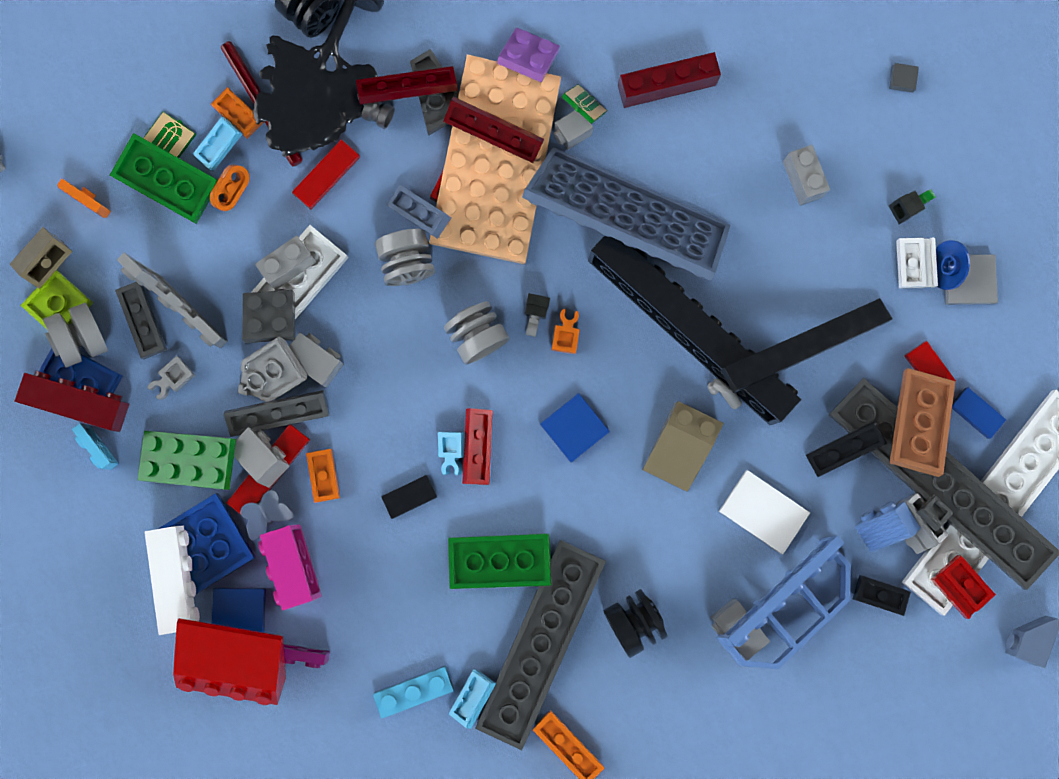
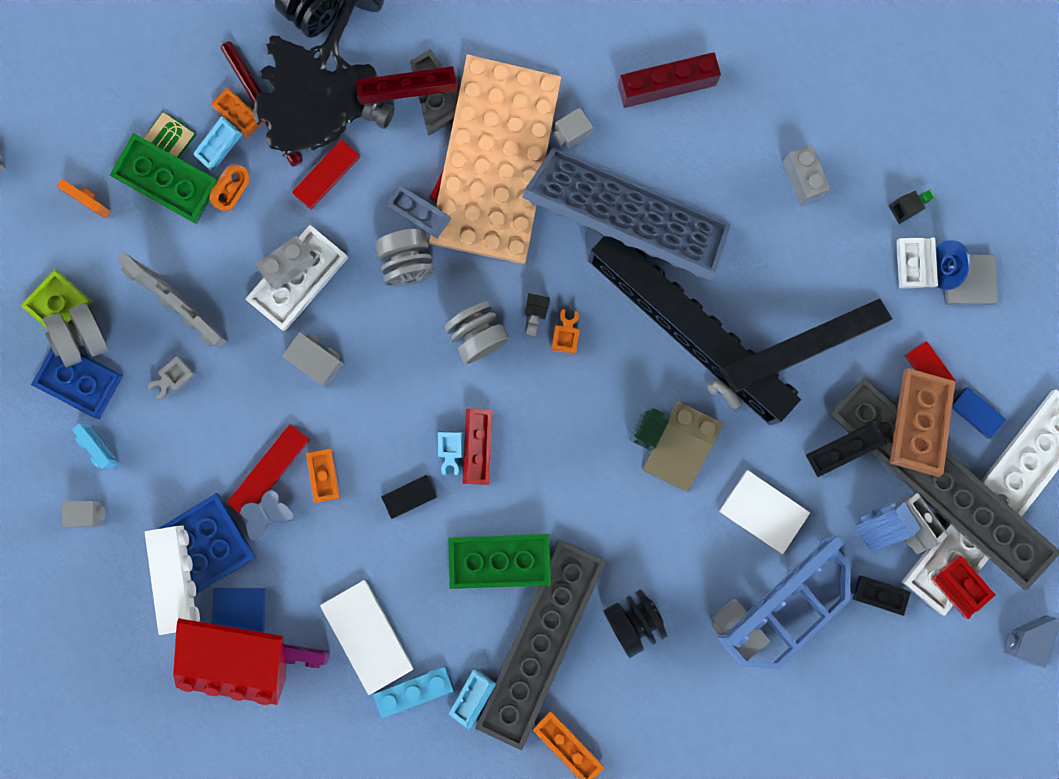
dark tan brick [10,227,73,289] -> none
dark red brick [14,370,130,432] -> none
dark grey plate [115,282,167,359] -> none
plate [137,431,236,490] -> none
dark grey plate [224,390,329,437] -> none
light grey brick [234,427,290,488] -> none
light grey tile [238,336,307,402] -> none
dark grey plate [242,290,295,343] -> none
dark pink brick [258,524,322,611] -> none
dark red plate [443,97,544,163] -> none
medium lavender plate [497,27,560,83] -> none
blue tile [540,393,610,463] -> none
piece [562,84,607,124] -> none
dark grey tile [889,63,919,93] -> none
dark grey tile [916,494,953,531] -> none
none -> light grey brick [62,501,106,527]
none -> white tile [320,579,414,695]
none -> clear green brick [629,408,669,451]

